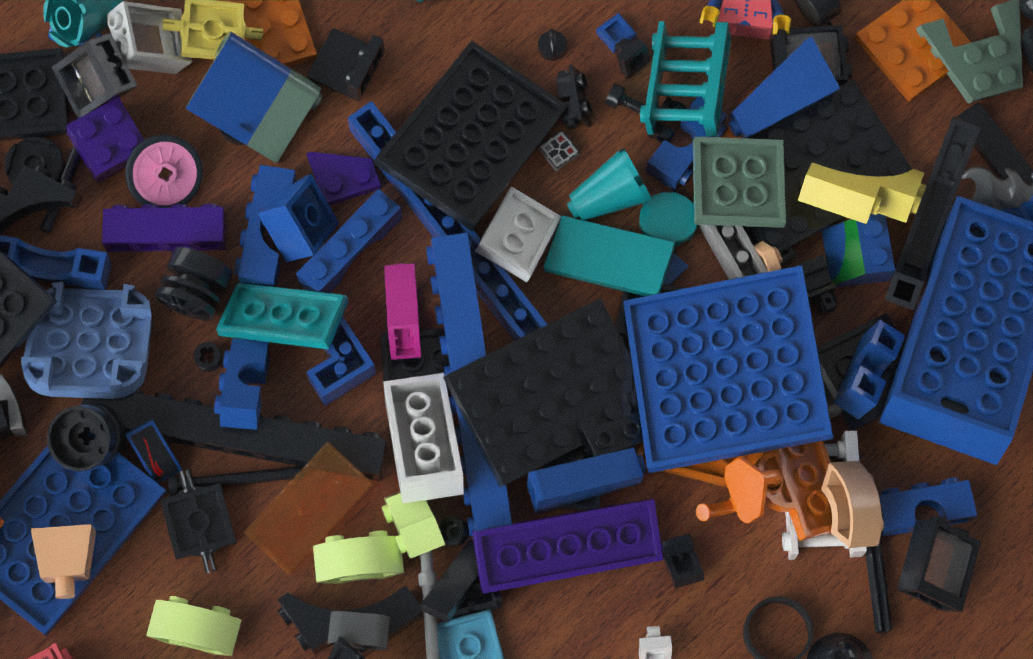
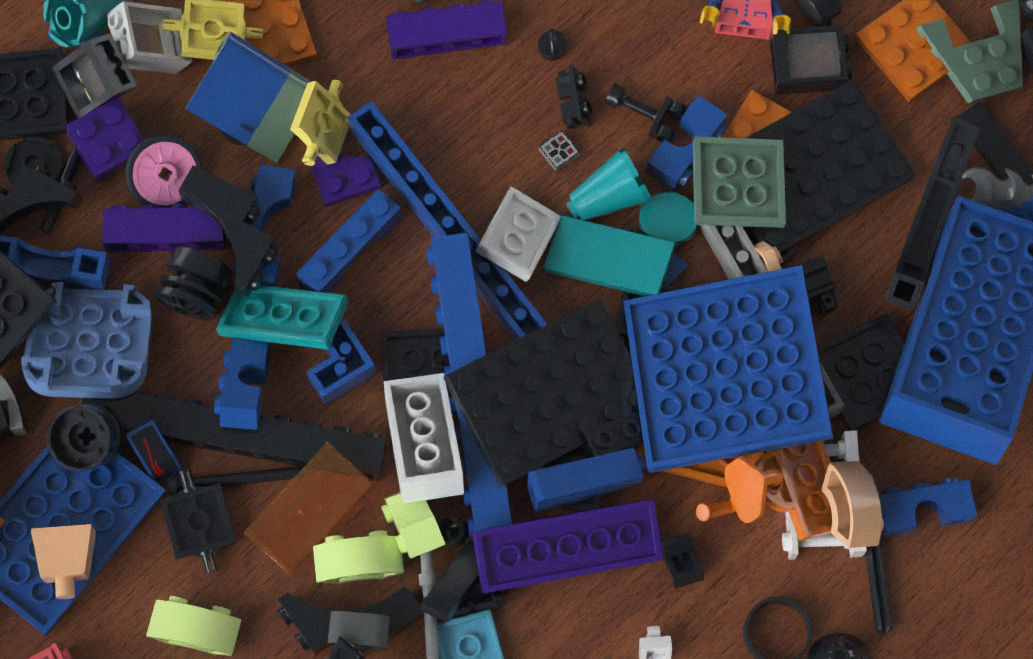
black bush [193,342,222,372] -> none
blue slope [258,174,339,262] -> none
black bracket [308,28,385,102] -> none
black plate [373,41,568,231] -> none
dark pink window [384,263,421,360] -> none
blue tile [596,13,637,54] -> none
black tile [615,38,650,79] -> none
teal fence [640,21,732,137] -> none
blue slope [728,36,840,138] -> none
light yellow arch [798,163,926,224] -> none
blue slope [821,214,895,287] -> none
blue arch [834,320,905,419] -> none
black window [897,516,981,612] -> none
none -> black arch [178,165,278,298]
none -> light yellow plate [290,80,351,166]
none -> dark purple brick [386,0,507,60]

